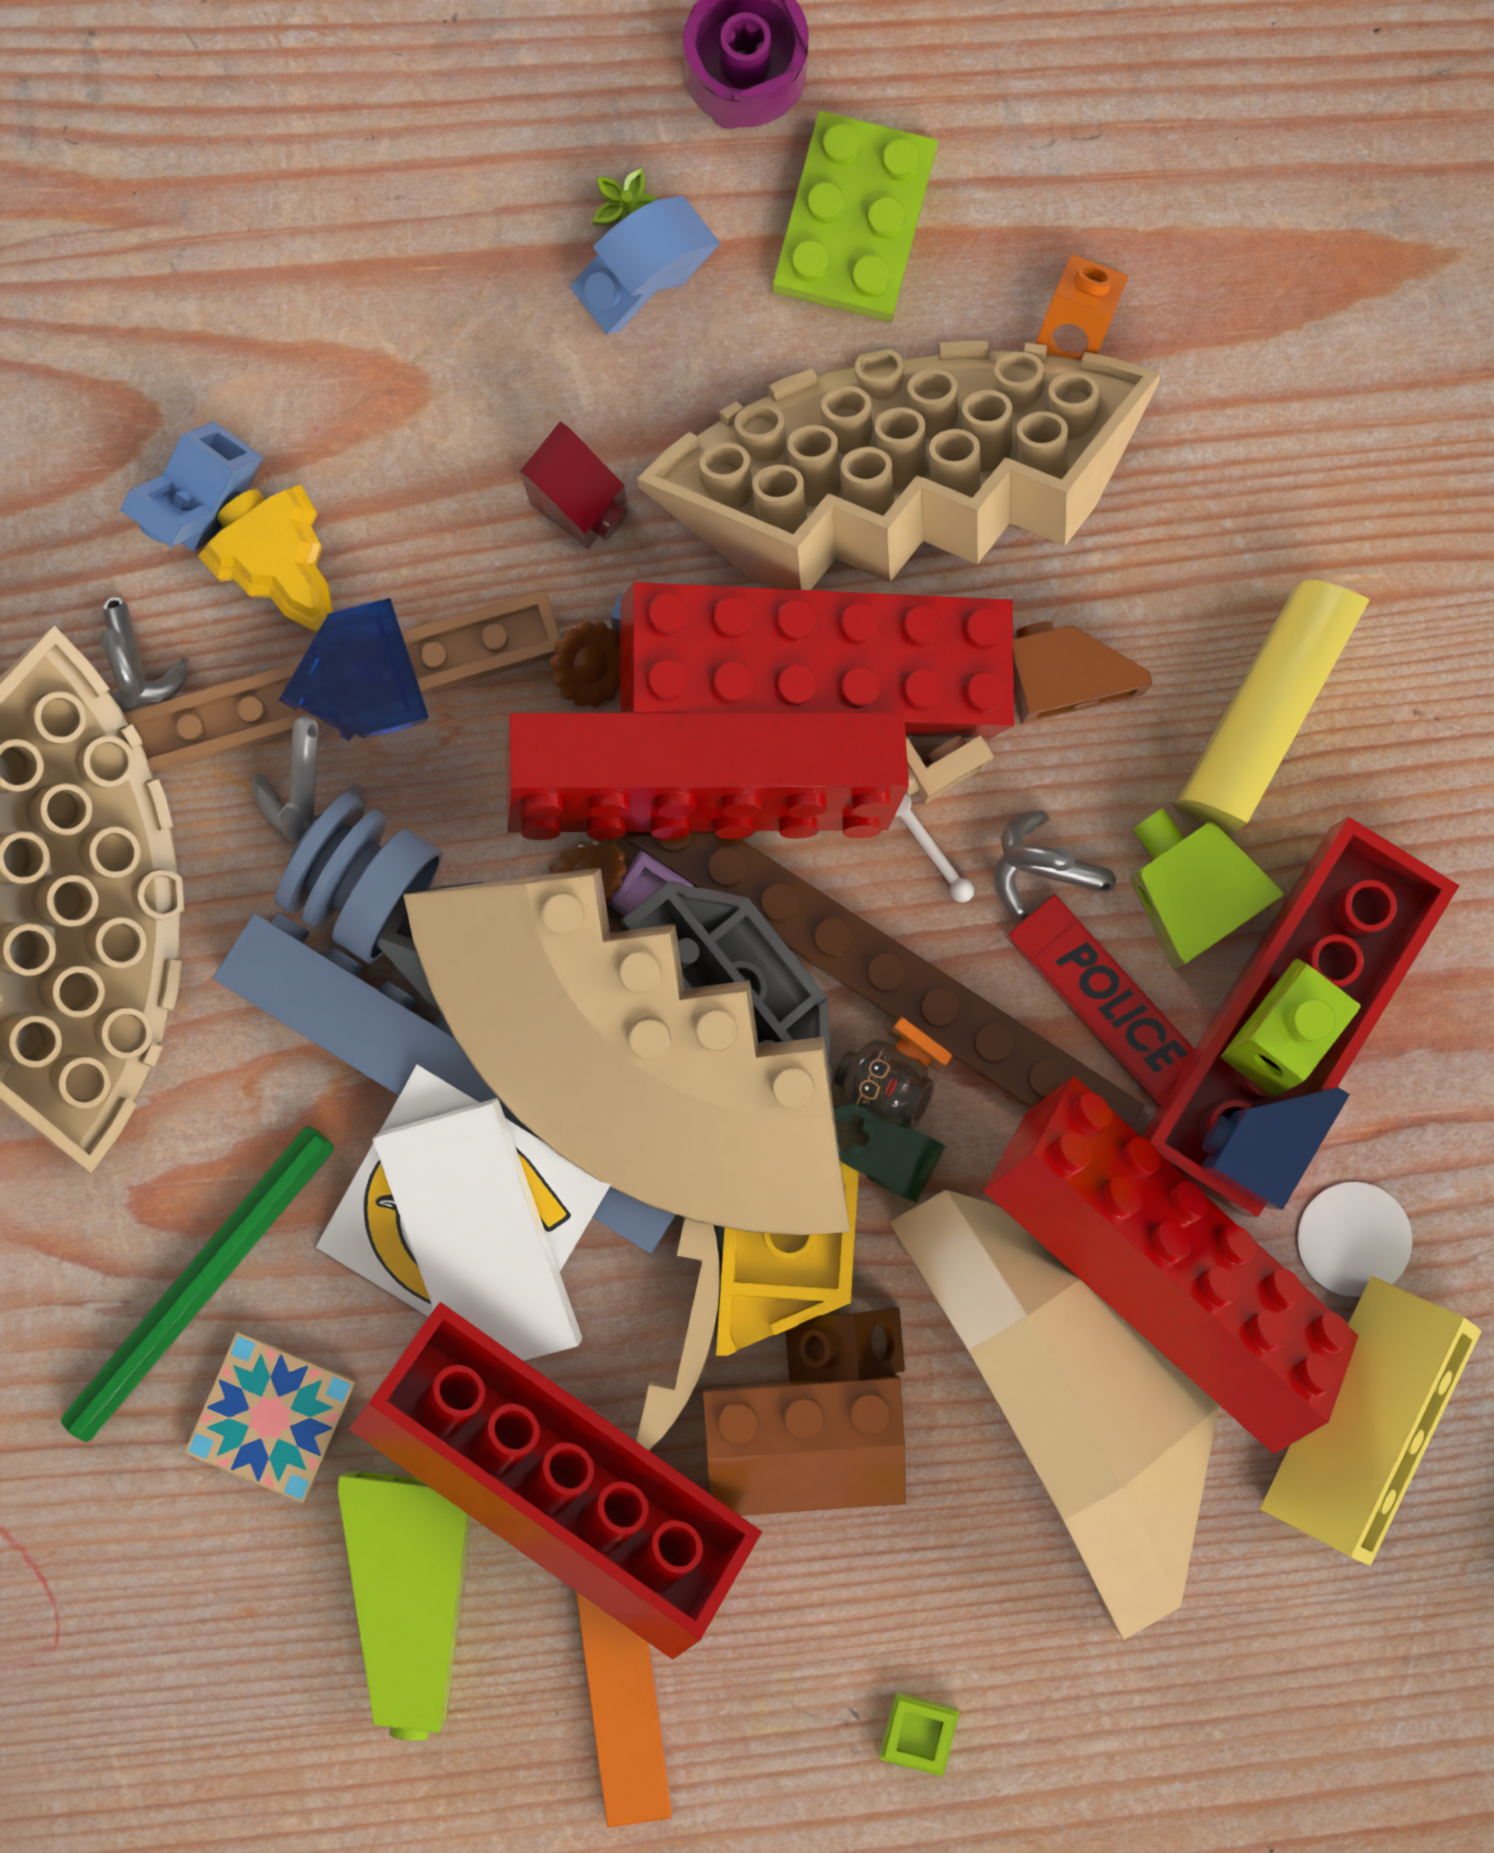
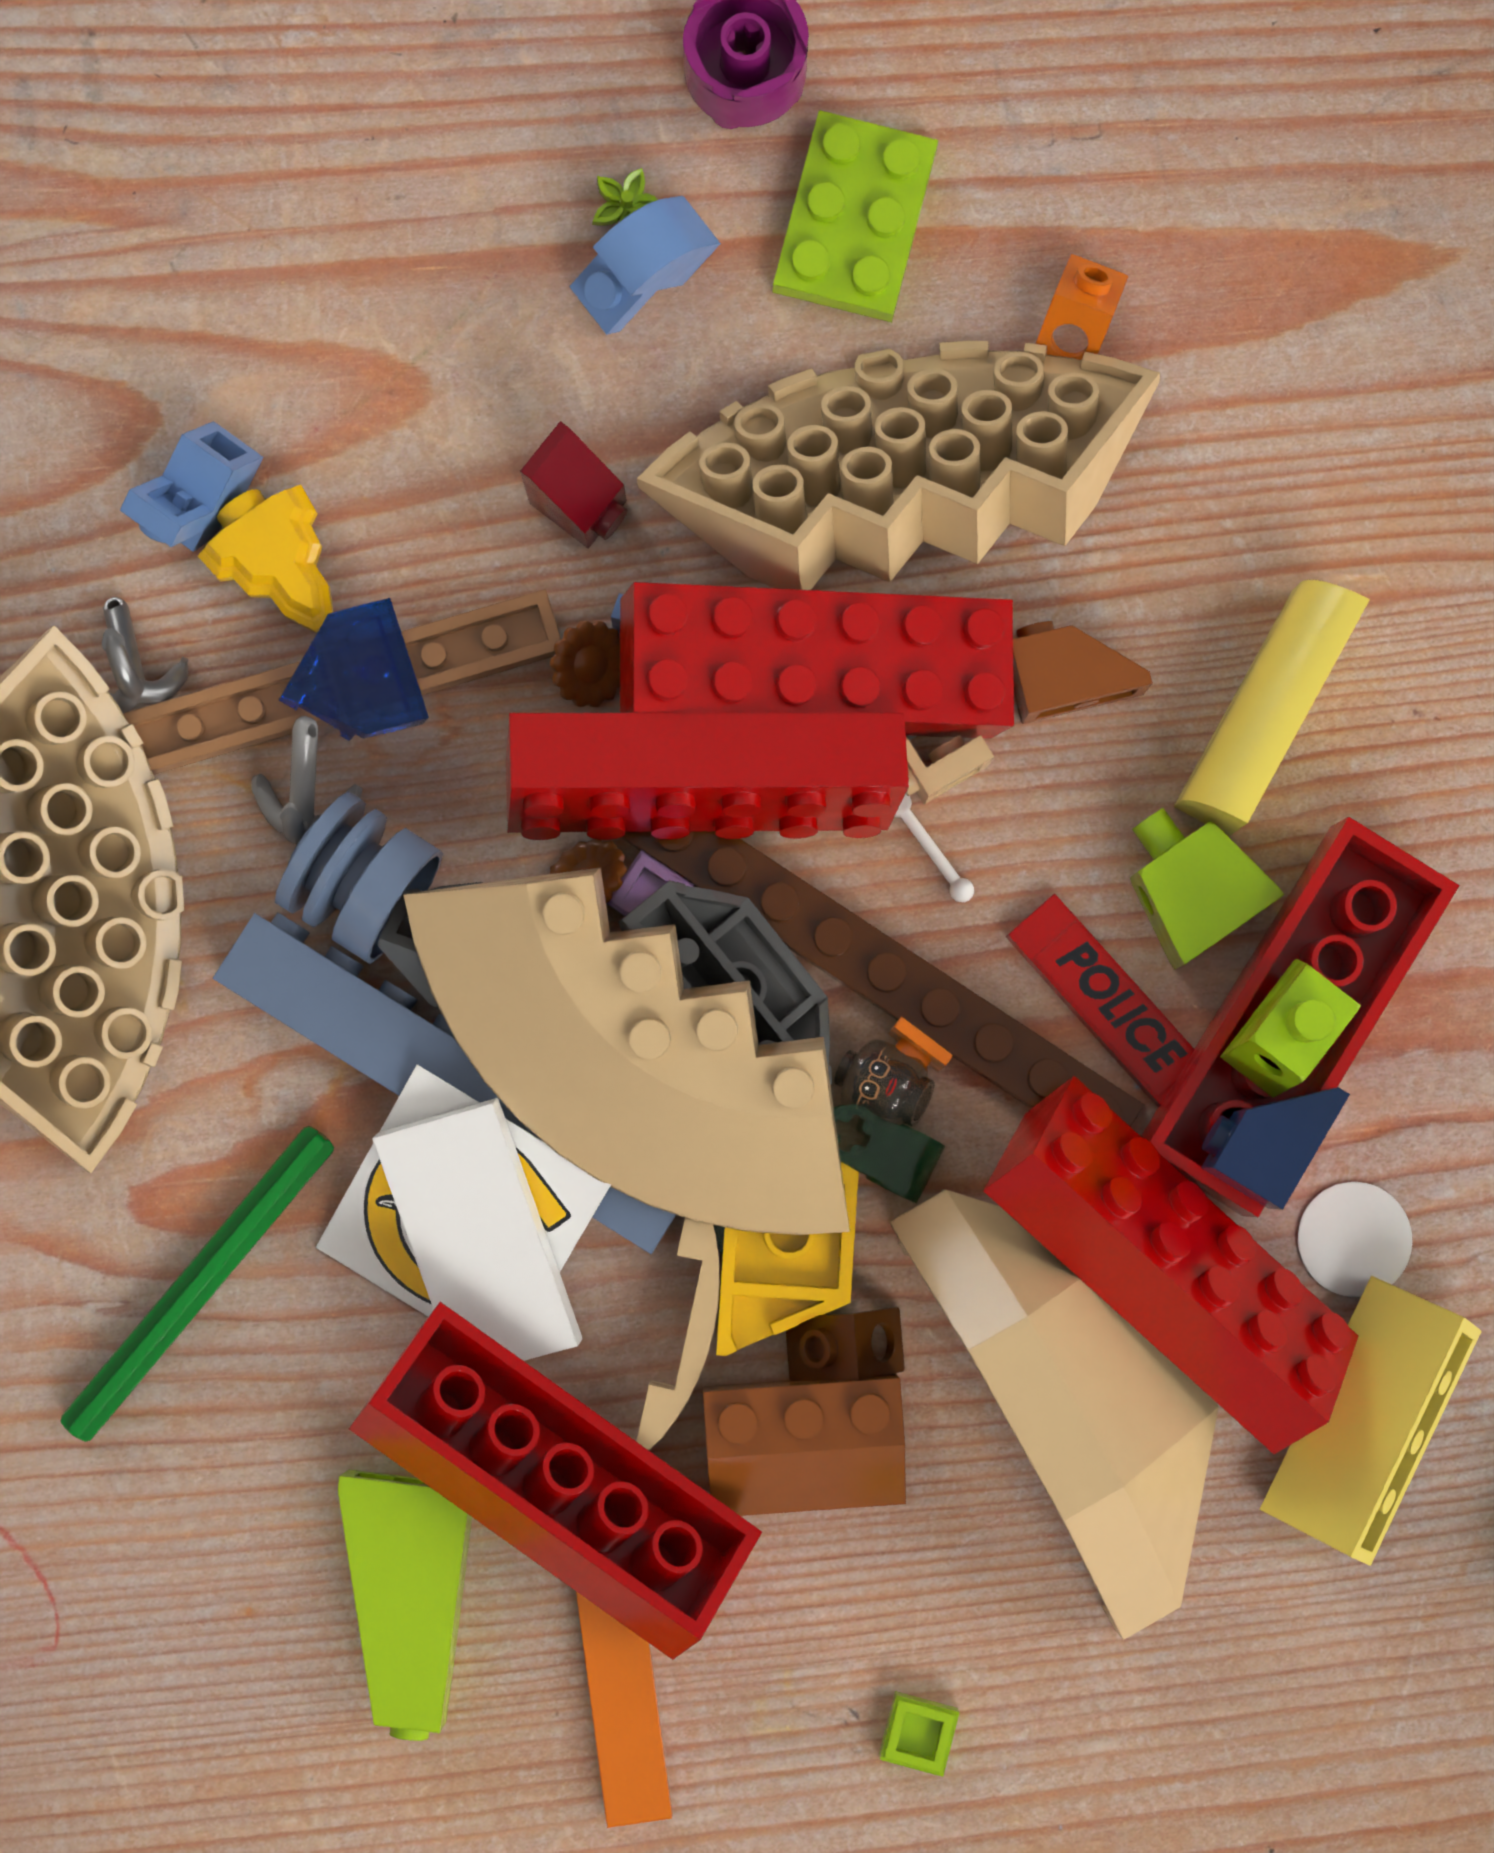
tile [184,1331,358,1504] -> none
flat silver piece [994,811,1116,919] -> none

